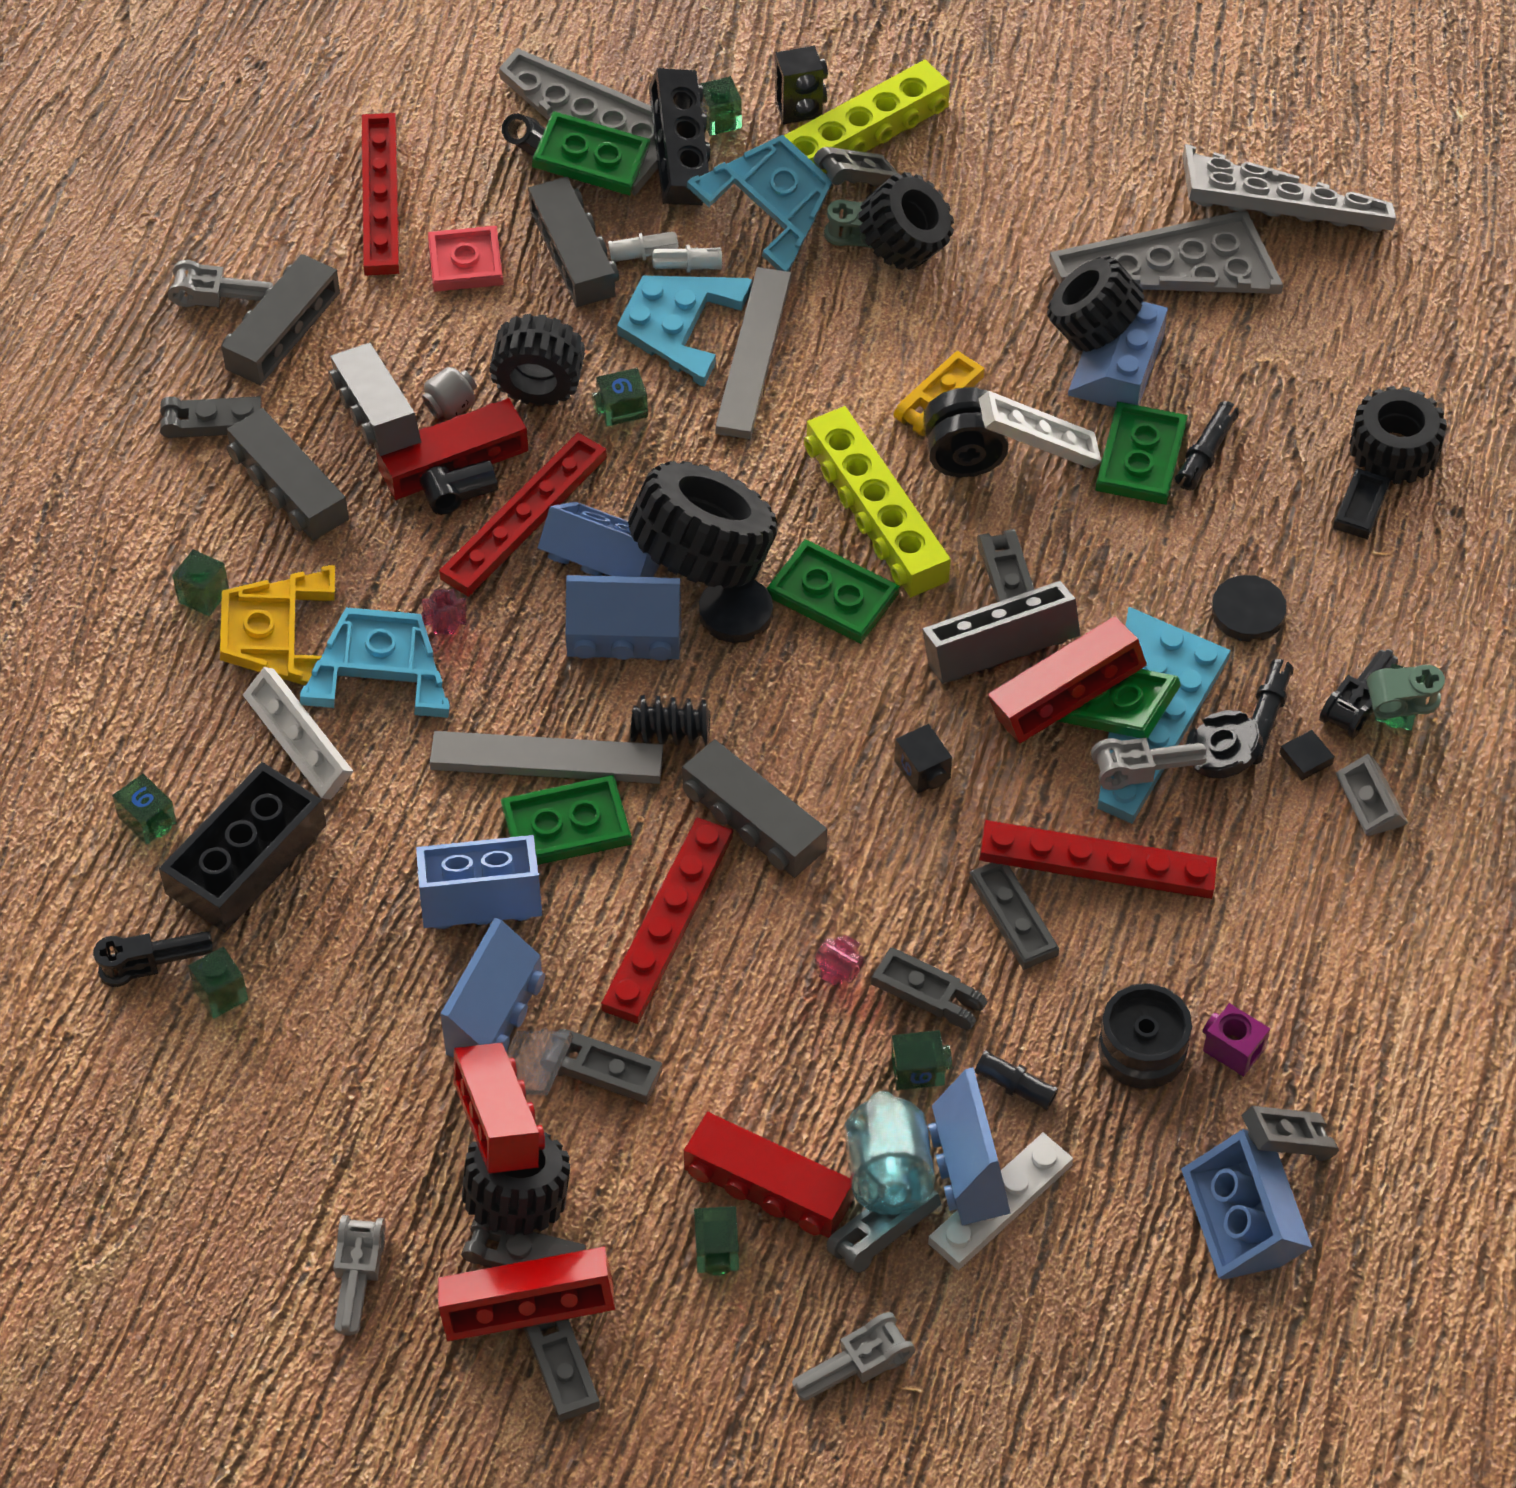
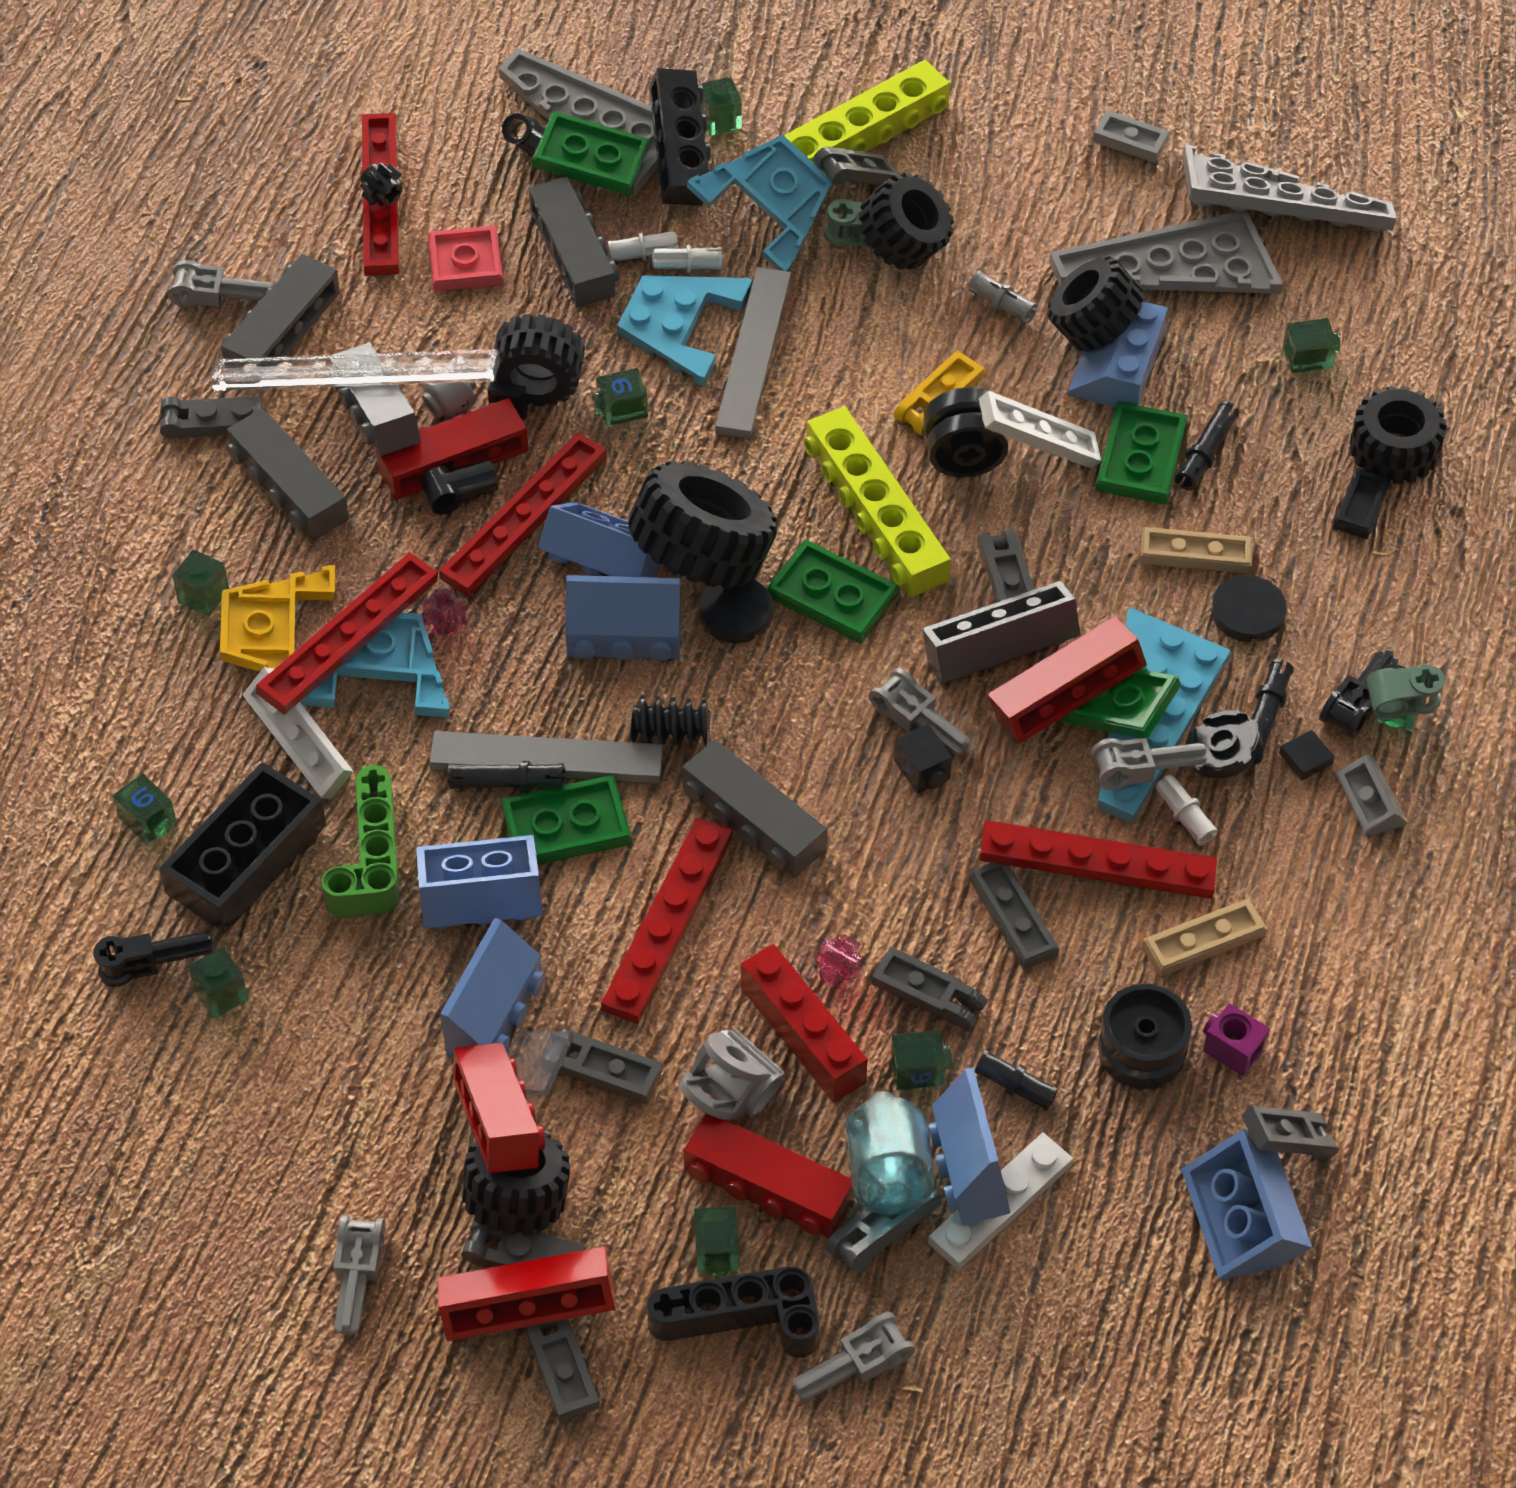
black brick [775,45,828,125] -> none
none -> clear tile [211,349,500,391]
none -> red plate [256,552,438,715]
none -> bright green beam [321,765,400,917]
none -> black gear [360,162,403,207]
none -> black pin [447,761,566,791]
none -> black tile [487,380,527,418]
none -> black beam [647,1266,819,1358]
none -> light grey piece [679,1029,785,1120]
none -> red brick [741,944,868,1103]
none -> light grey connector [869,668,970,756]
none -> light grey pin [968,271,1038,324]
none -> light grey plate [1093,110,1170,163]
none -> tan tile [1139,527,1253,574]
none -> tan tile [1142,898,1267,977]
none -> white axle [1156,775,1218,846]
none -> clear green brick [1283,318,1340,373]

